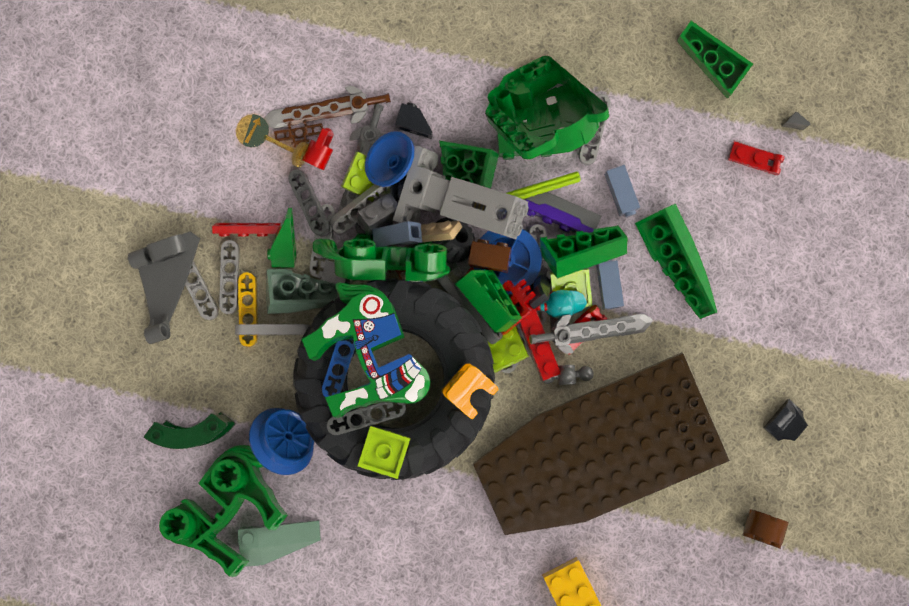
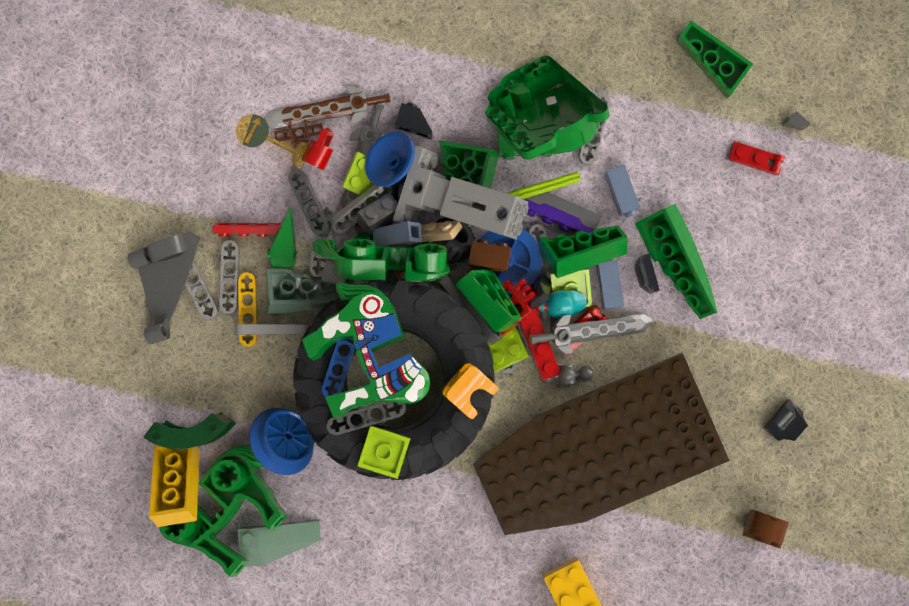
none -> yellow brick [149,445,200,527]
none -> black slope [634,253,660,294]

